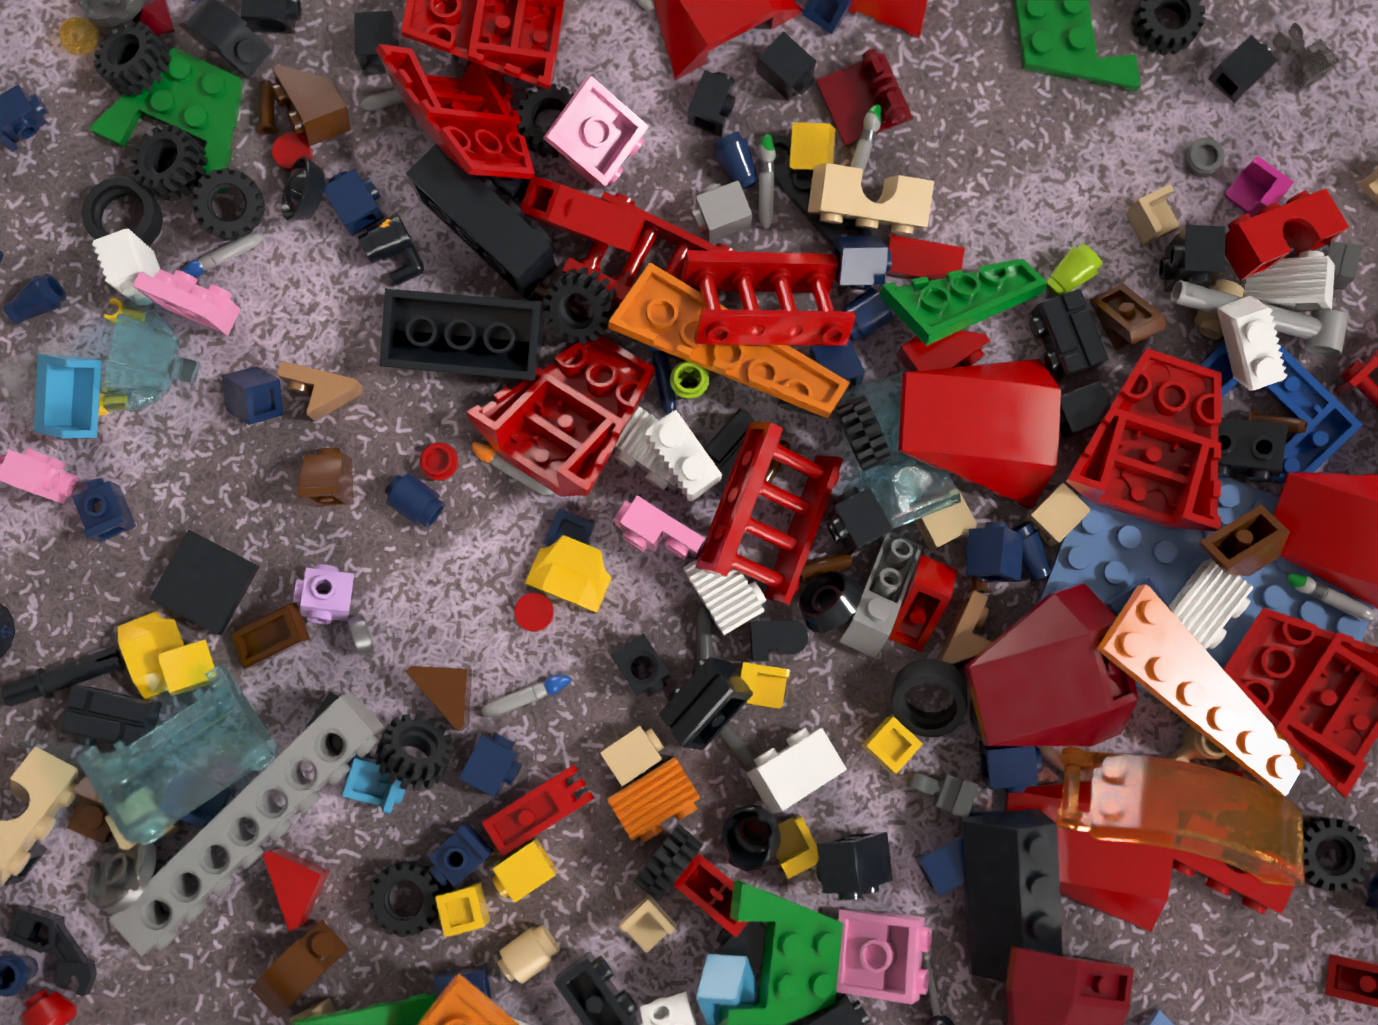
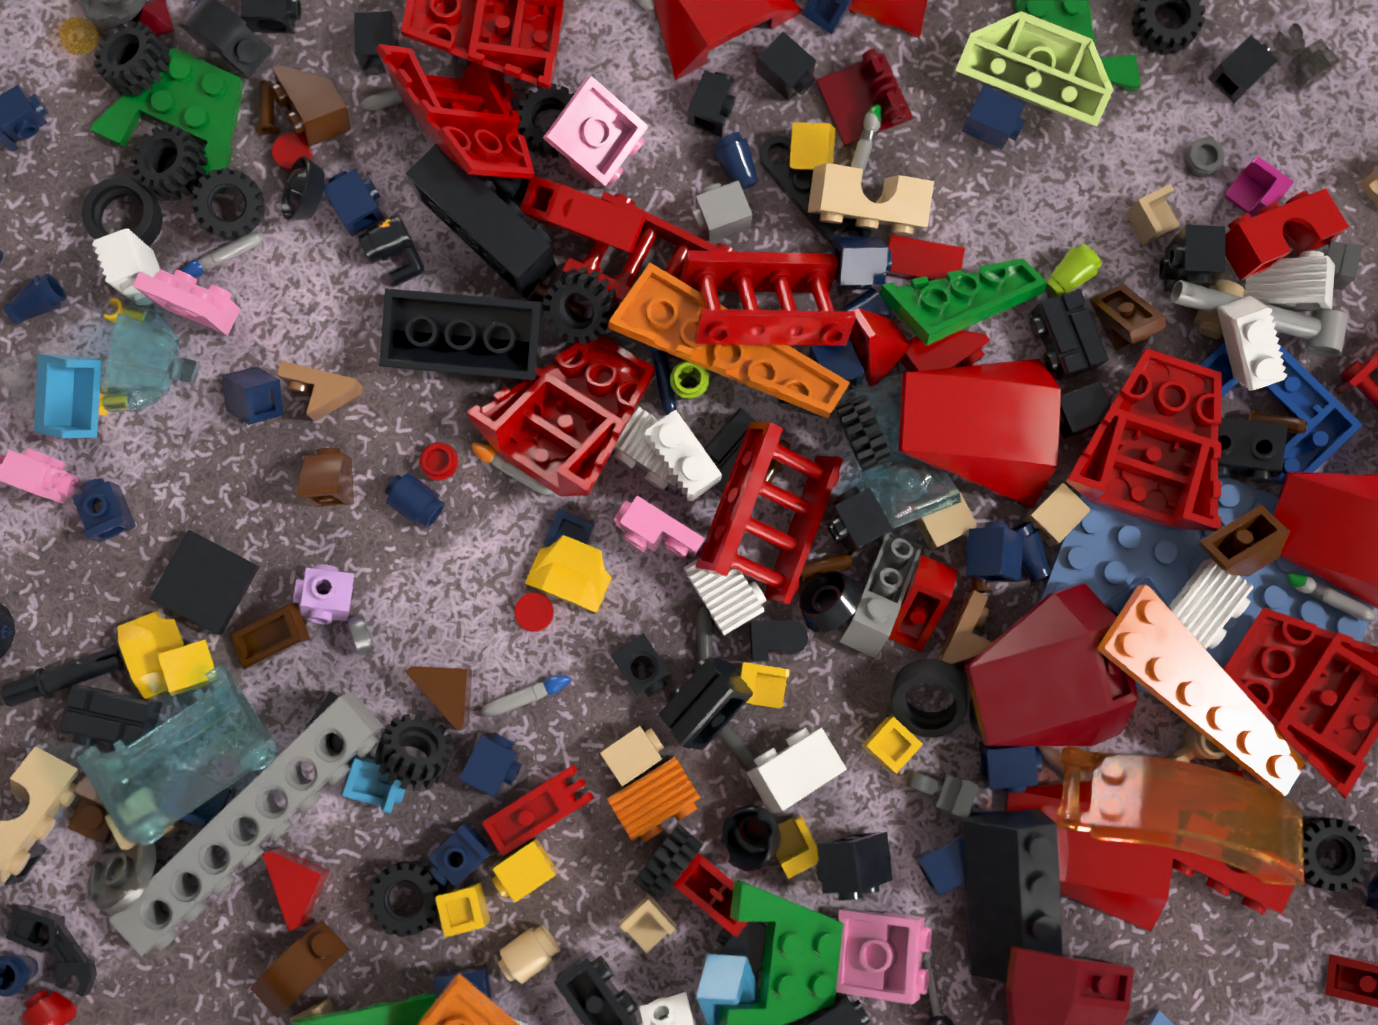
light grey piece [758,134,776,230] -> none
none -> red slope [851,308,912,387]
none -> yellowish green wedge [955,11,1113,127]
none -> dark blue brick [961,85,1026,150]

